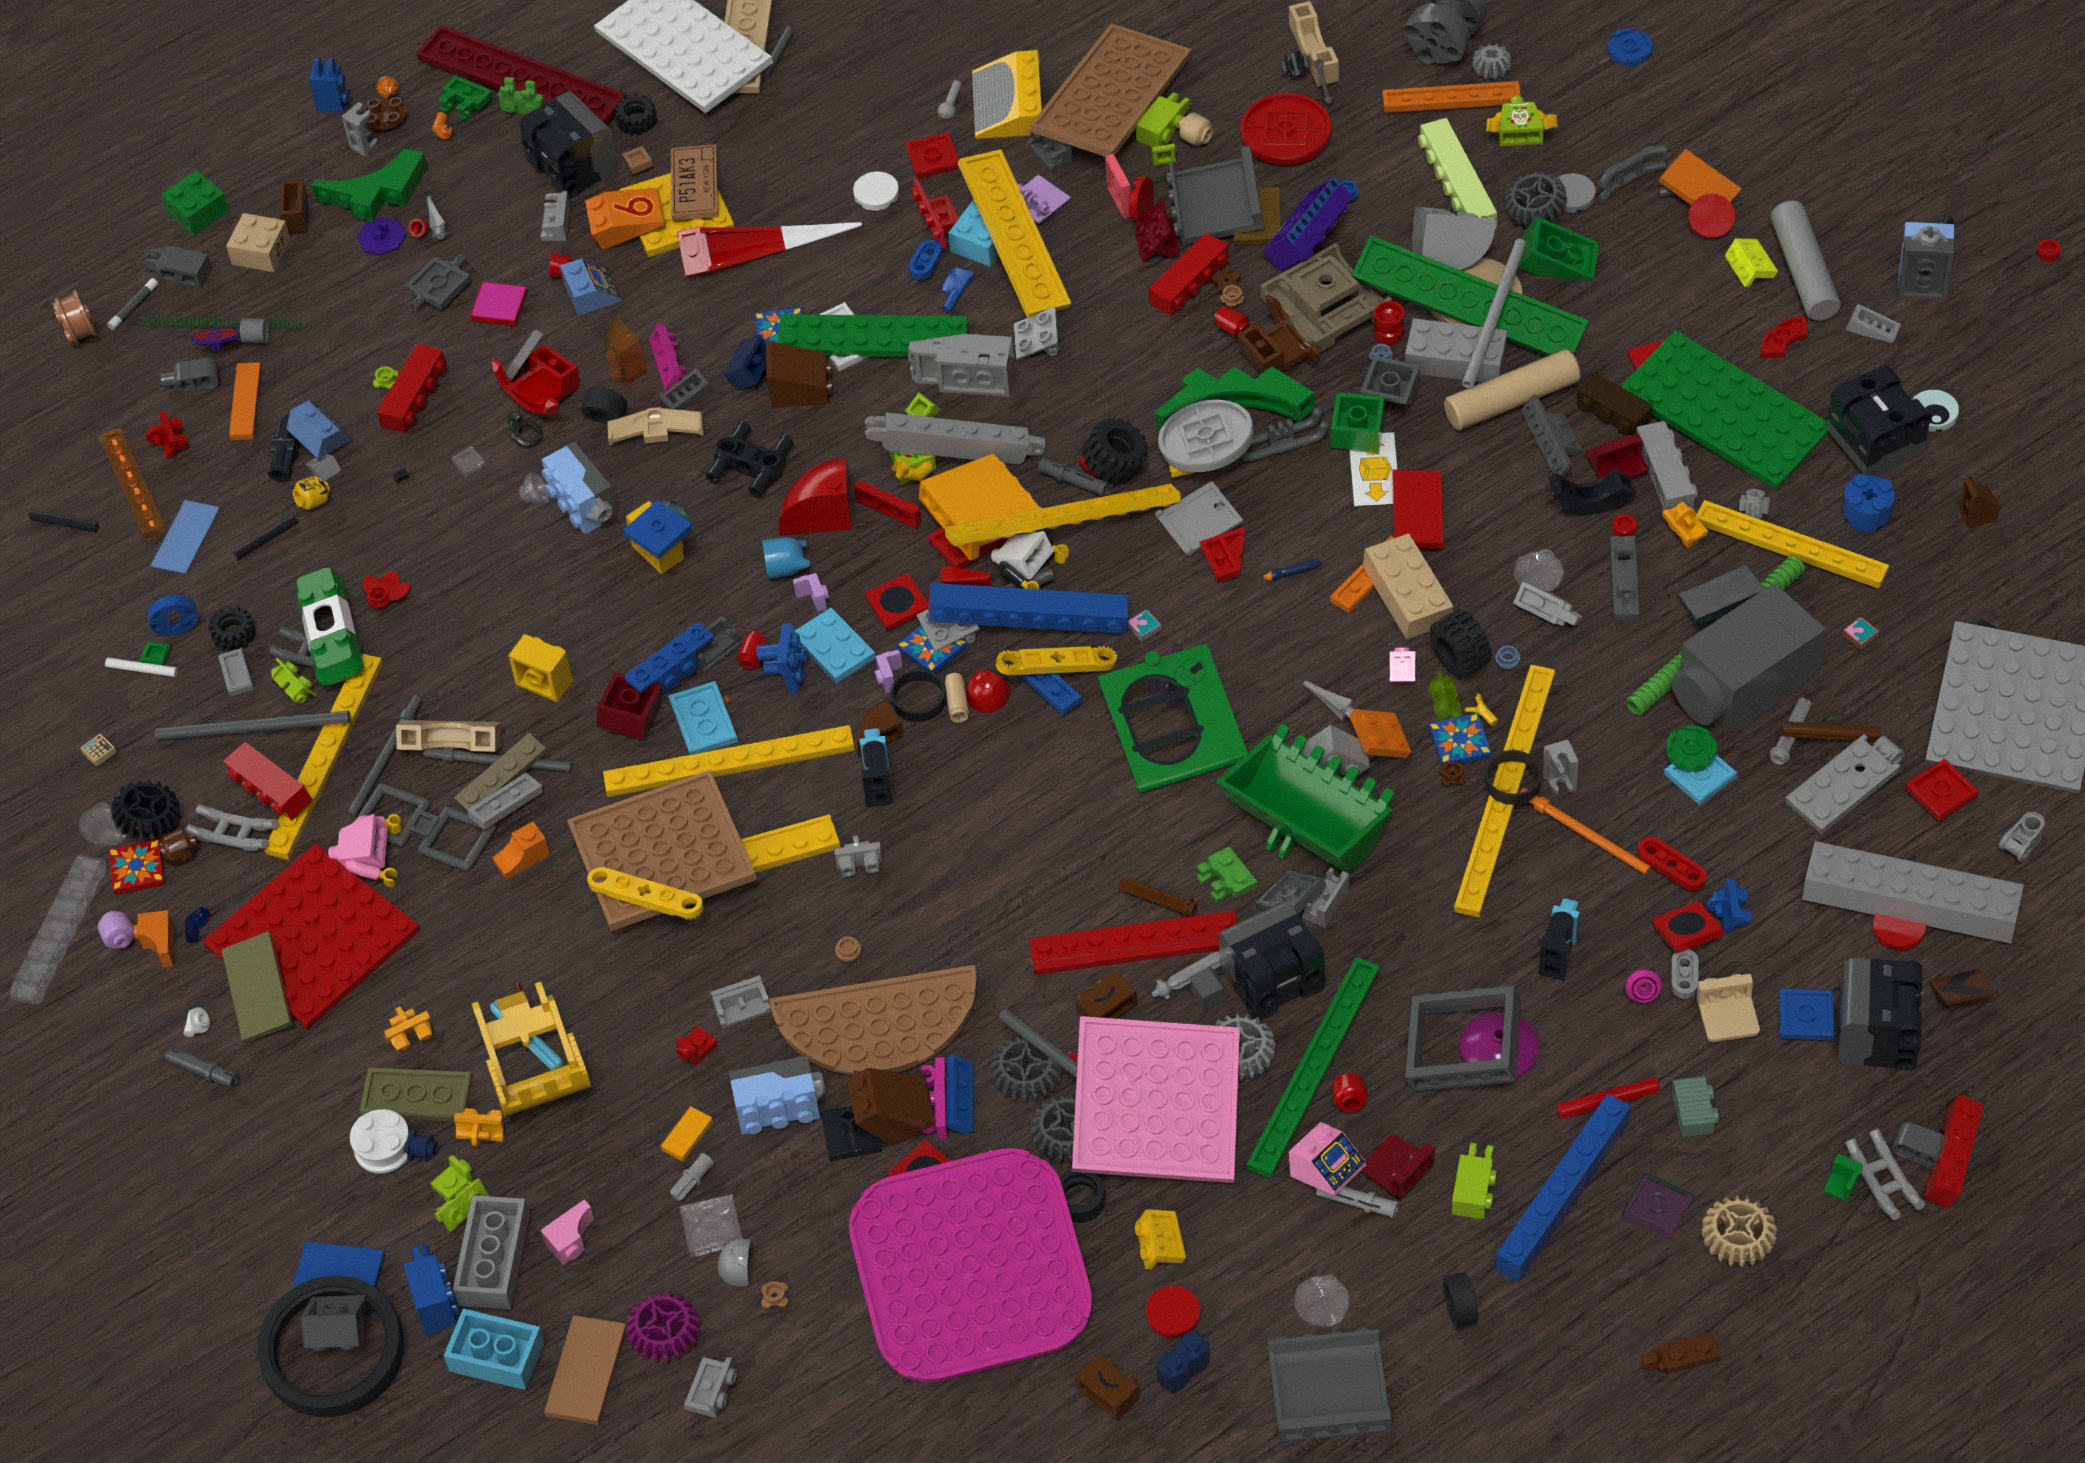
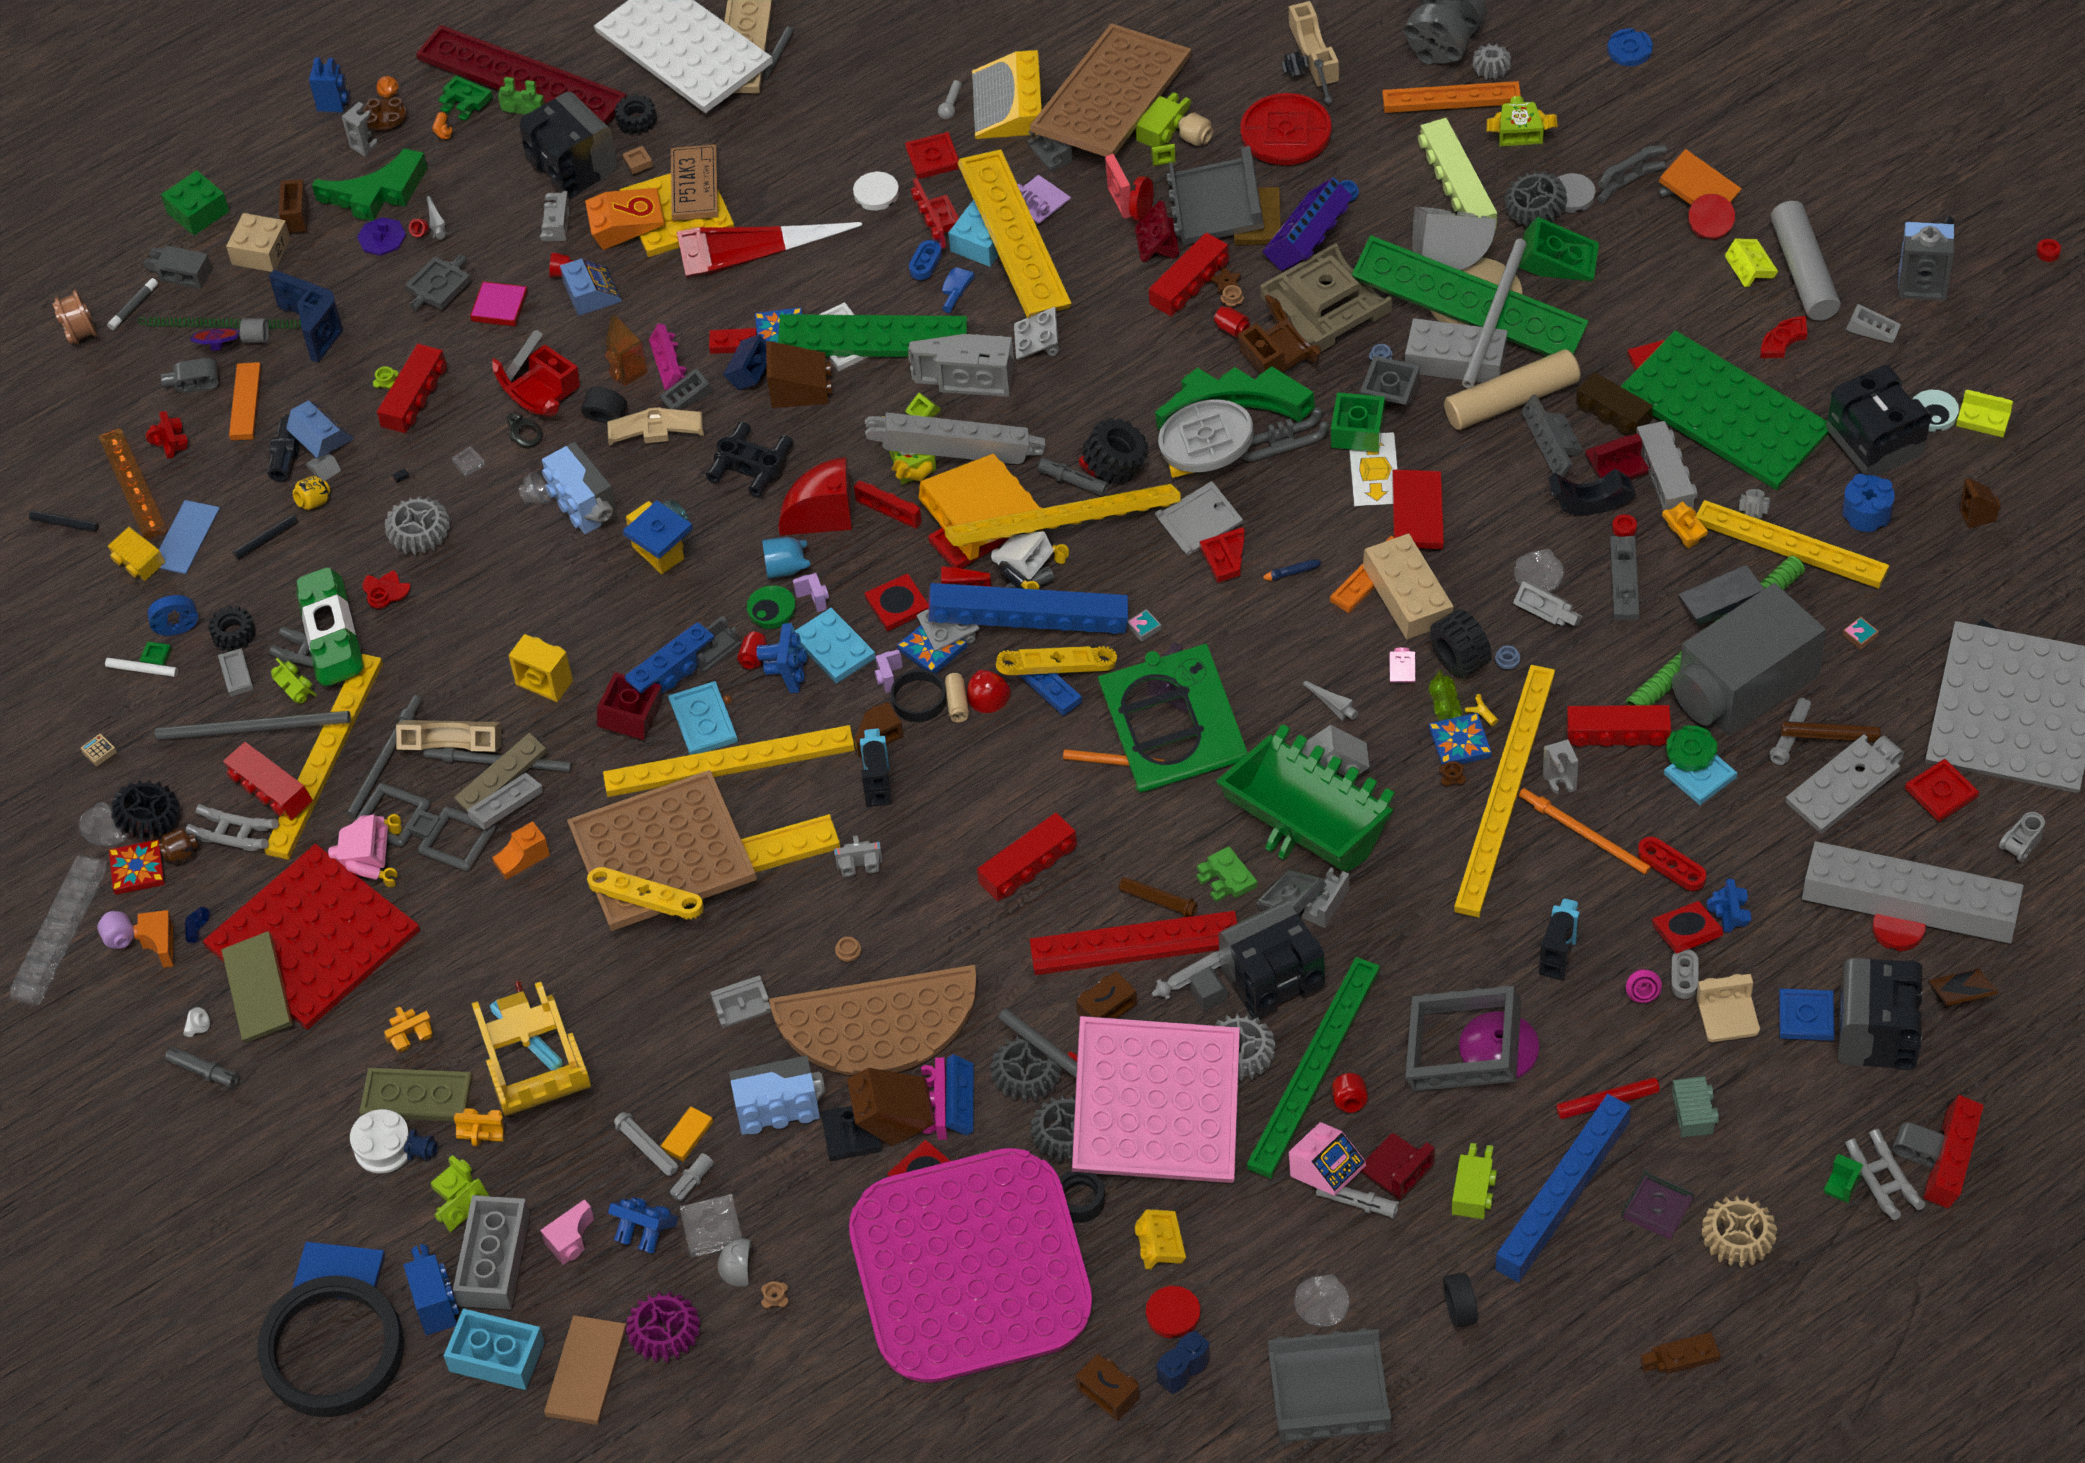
dark grey slope [301,1295,366,1351] -> none
red bracket [675,1026,718,1066] -> none
light grey bracket [684,1357,737,1418] -> none
orange plate [1349,709,1411,758] -> none
red wheel [1374,301,1404,346] -> none
black tyre [1485,750,1542,805] -> none
none -> yellow brick [108,527,165,581]
none -> dark blue bracket [269,269,343,363]
none -> light grey gear [385,495,450,556]
none -> blue plate [608,1197,678,1253]
none -> light grey axle [614,1112,679,1176]
none -> red plate [709,328,757,354]
none -> green tile [747,585,796,629]
none -> red brick [977,813,1077,902]
none -> orange bar [1063,749,1164,766]
none -> red brick [1566,705,1671,746]
none -> neon yellow bracket [1956,390,2013,438]

